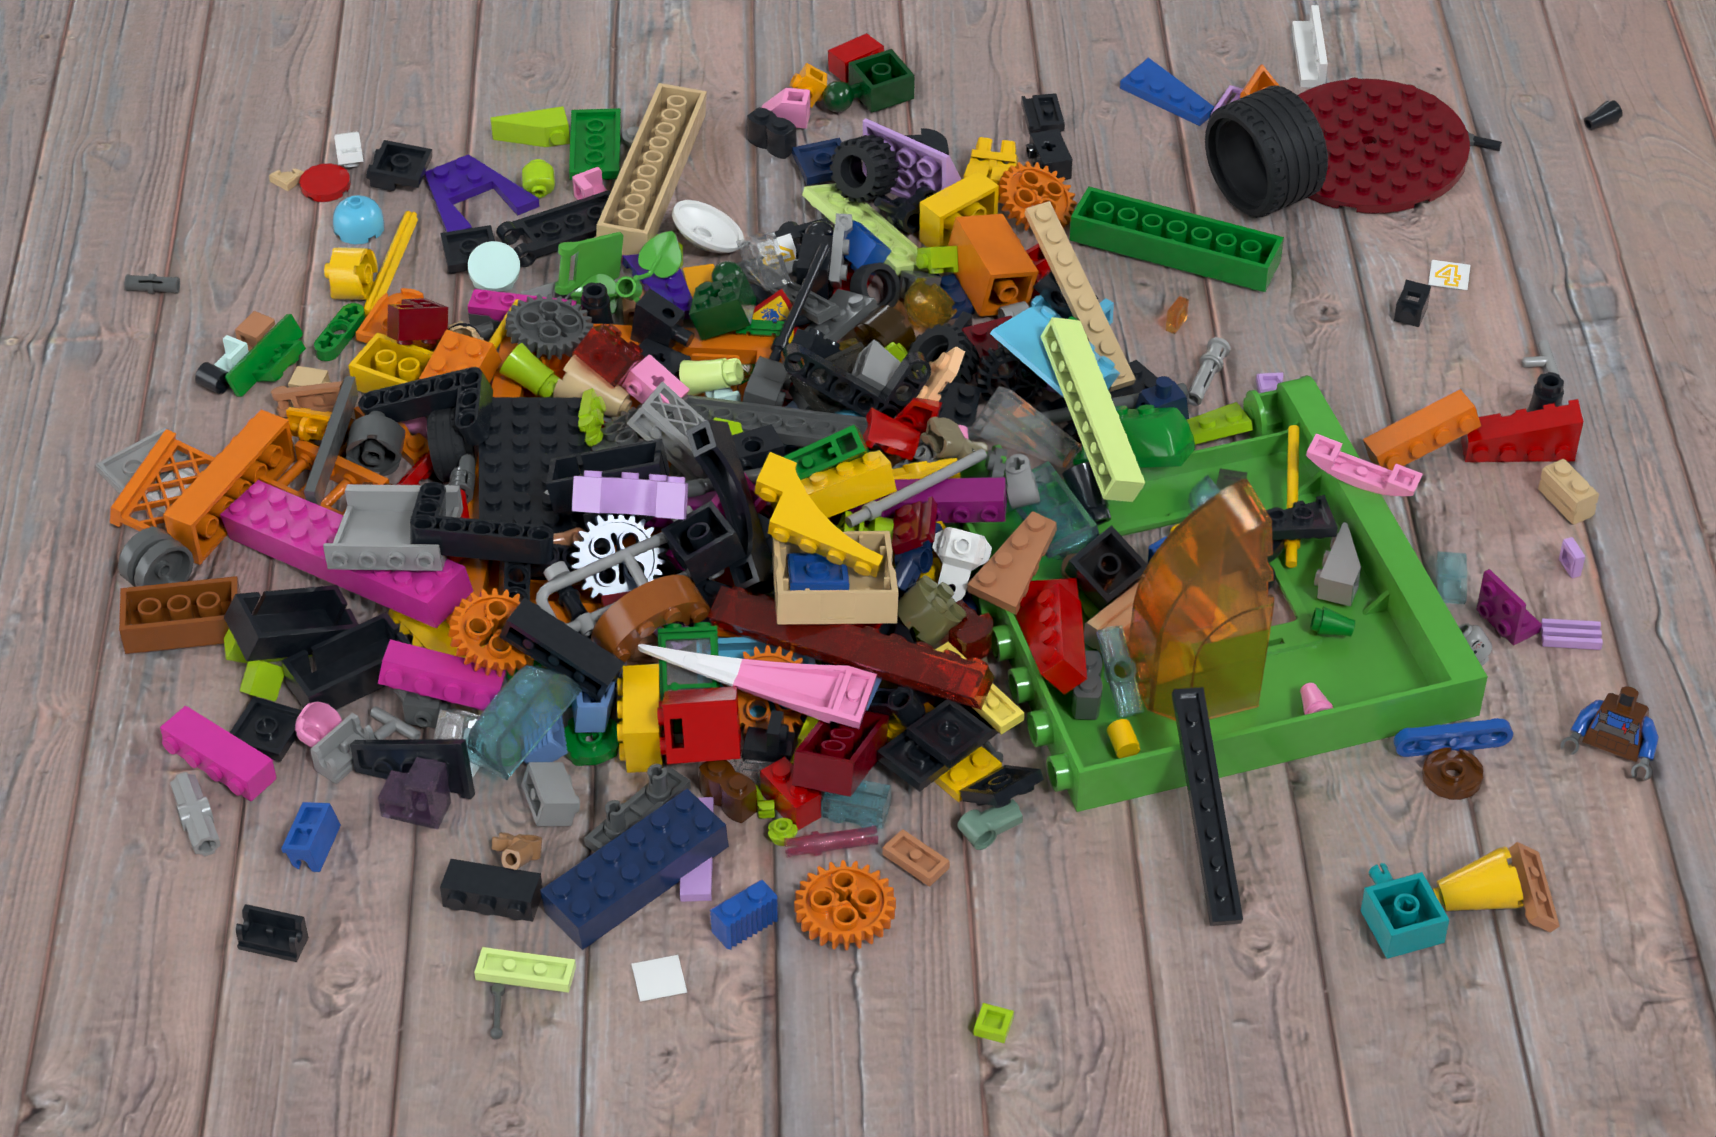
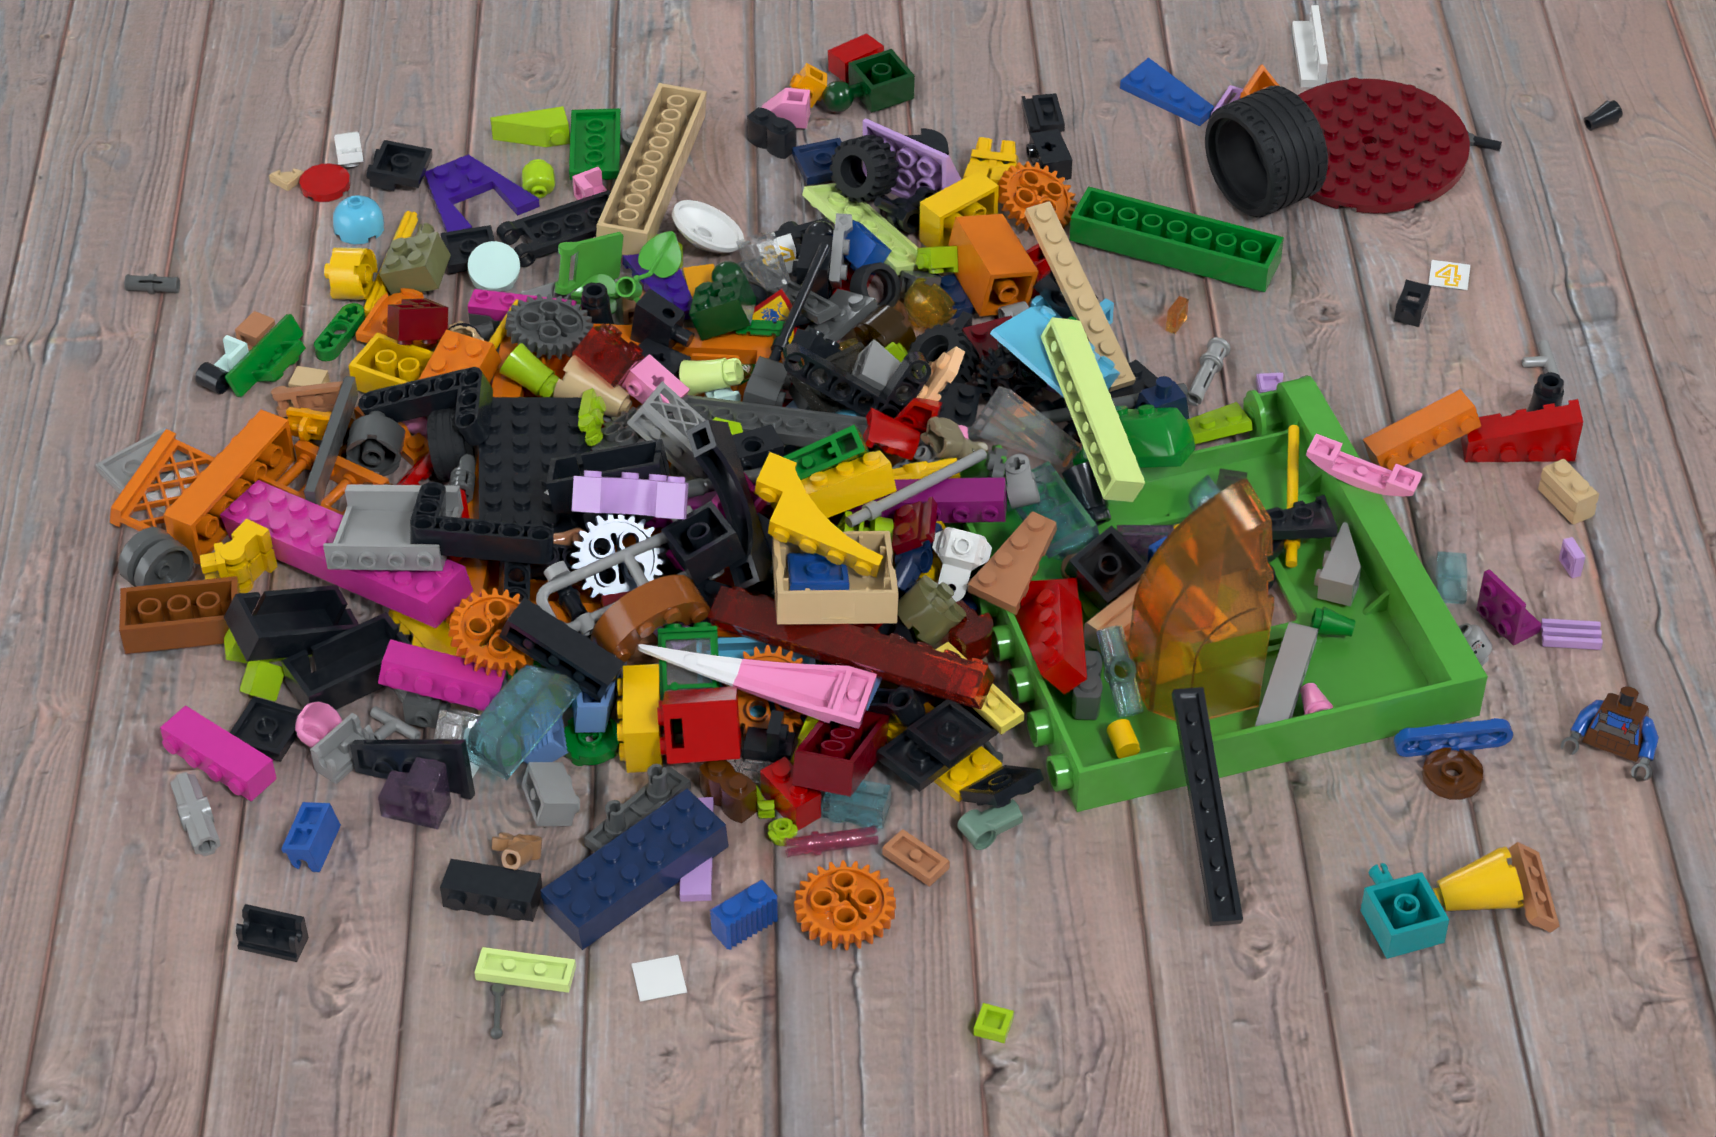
none -> yellow hips [200,518,278,593]
none -> olive brick [379,223,451,295]
none -> clear purple tile [1117,525,1174,563]
none -> light grey beam [1255,622,1318,727]

